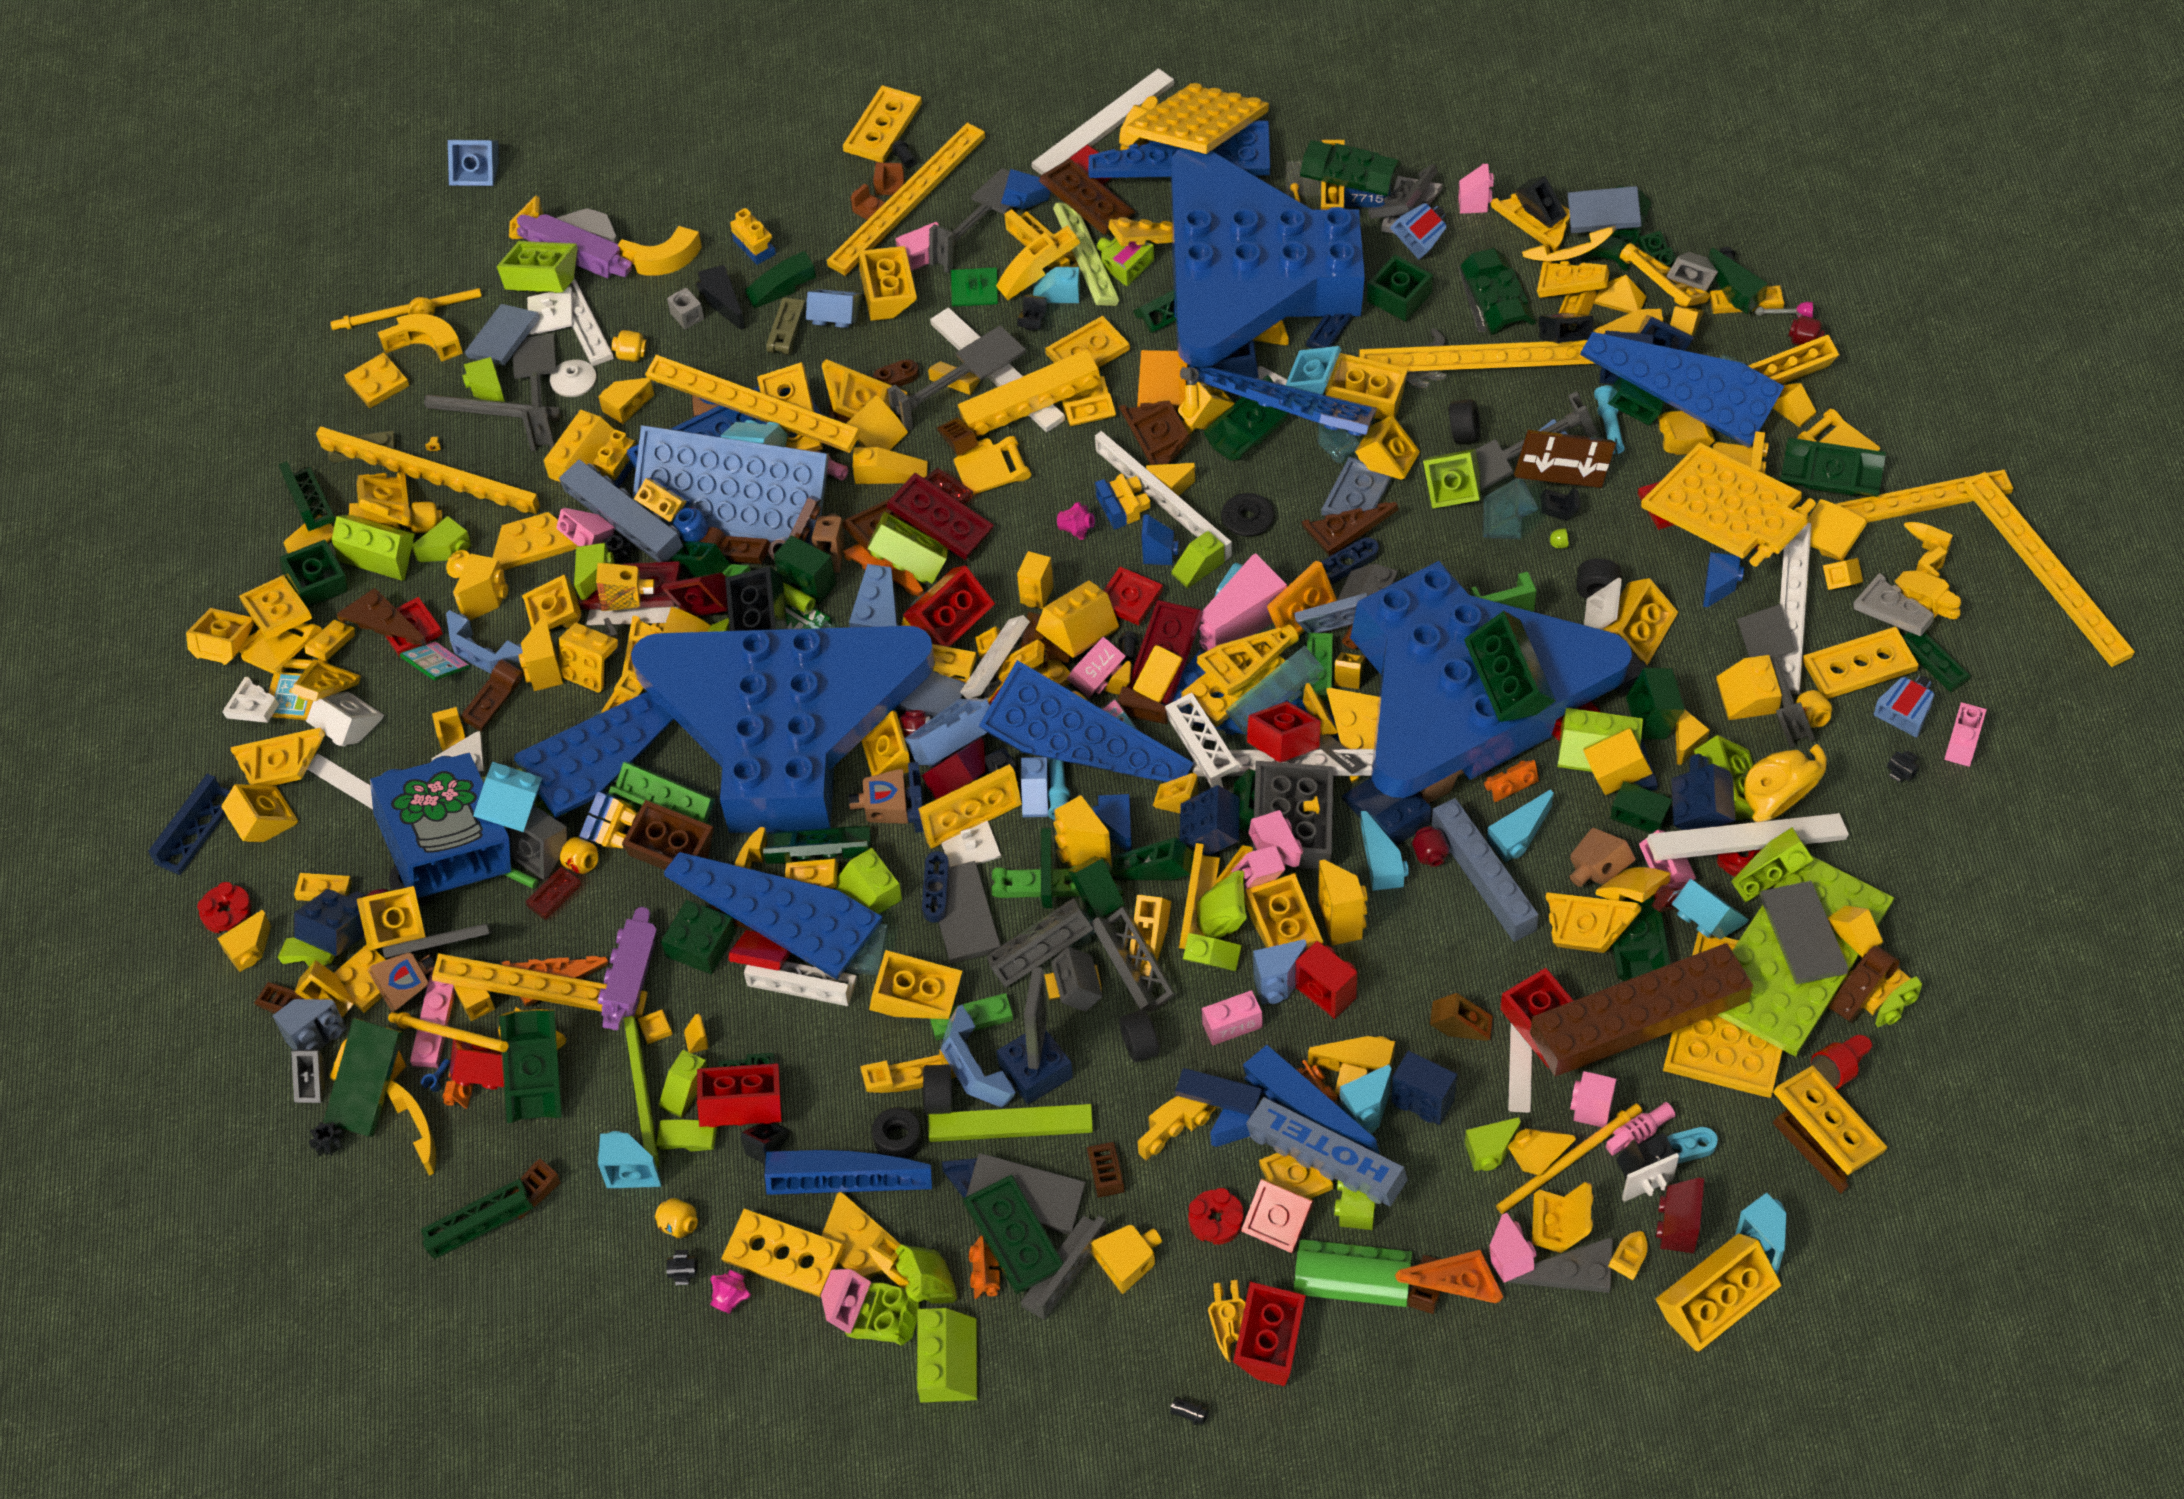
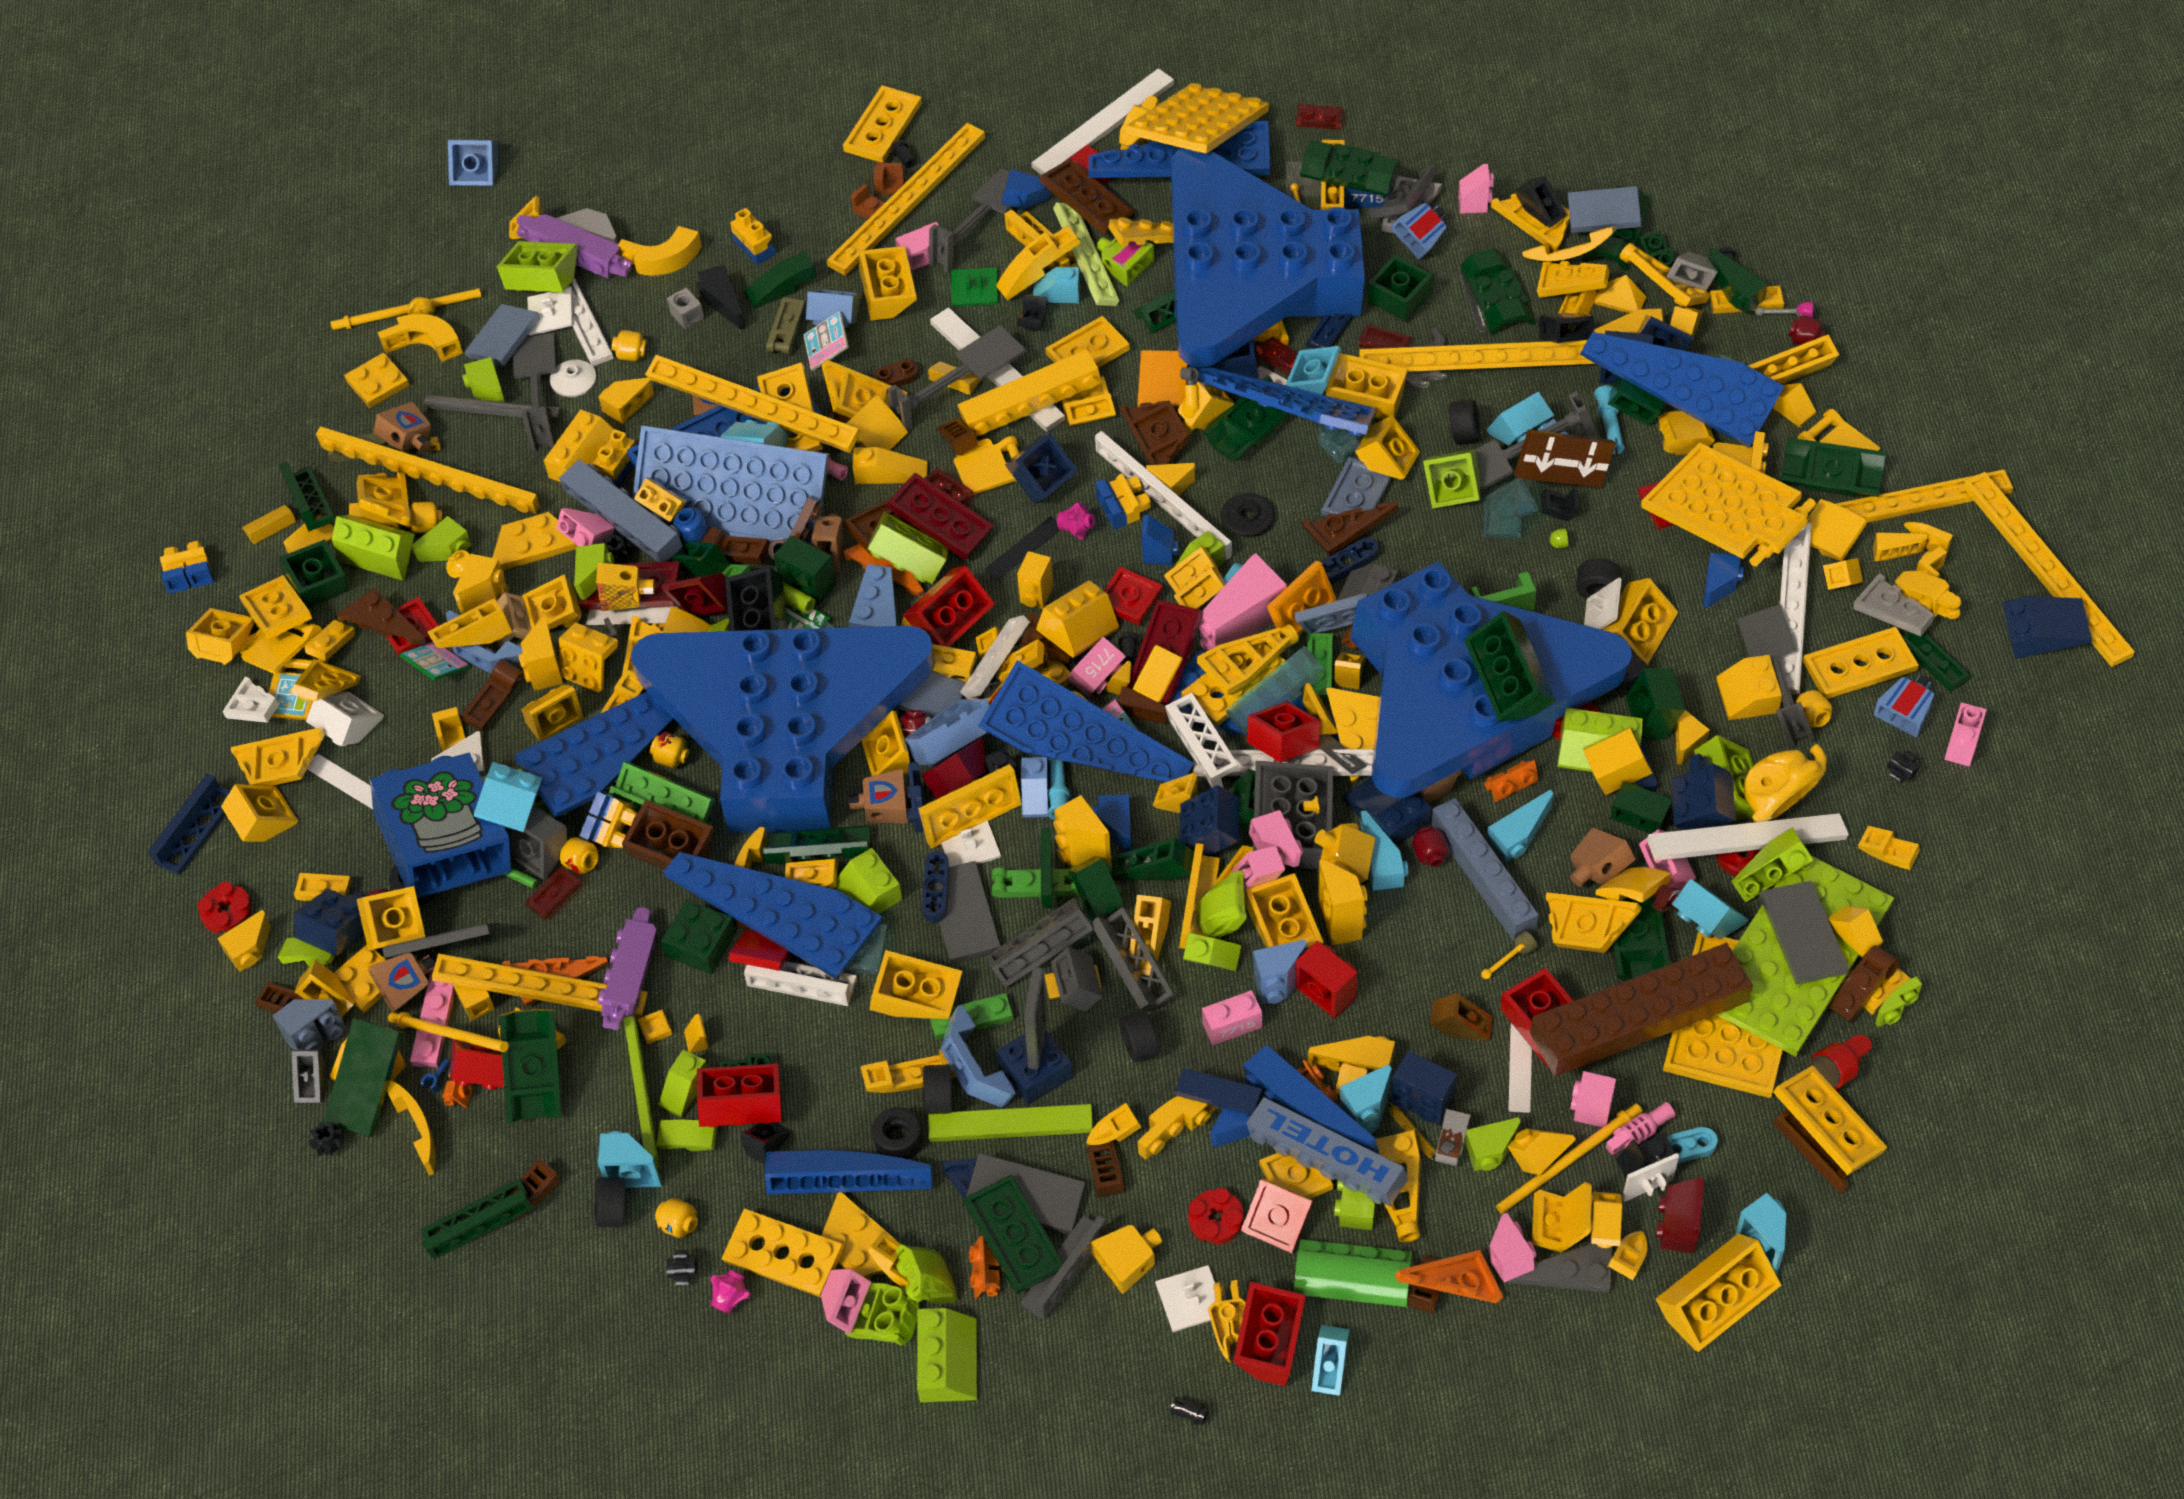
none -> hips [160,541,214,594]
none -> yellow slope [242,505,296,545]
none -> medium nougat torso [373,402,431,452]
none -> yellow slope [428,598,512,648]
none -> tan panel [497,592,531,647]
none -> yellow slope [521,684,584,742]
none -> black tyre [594,1177,626,1227]
none -> yellow head [650,732,690,769]
none -> piece [804,311,849,371]
none -> black sticker [984,516,1059,580]
none -> dark blue brick [1005,432,1078,503]
none -> yellow plate [1086,1103,1142,1145]
none -> white piece [1155,1265,1215,1332]
none -> yellow slope [1164,546,1225,609]
none -> clear red plate [1256,337,1298,377]
none -> clear red plate [1296,104,1343,130]
none -> medium azure slope [1311,1325,1350,1396]
none -> yellow torso [1314,823,1375,883]
none -> clear red tile [1358,324,1411,349]
none -> yellow plate [1376,1130,1421,1243]
none -> yellow piece [1385,1102,1436,1160]
none -> light grey leg [1435,1109,1470,1167]
none -> hinge [1481,931,1538,980]
none -> medium azure slope [1486,392,1554,446]
none -> yellow slope [1590,1191,1622,1248]
none -> yellow slope [1858,826,1920,870]
none -> yellow slope [1873,533,1927,561]
none -> dark blue slope [2002,596,2092,659]

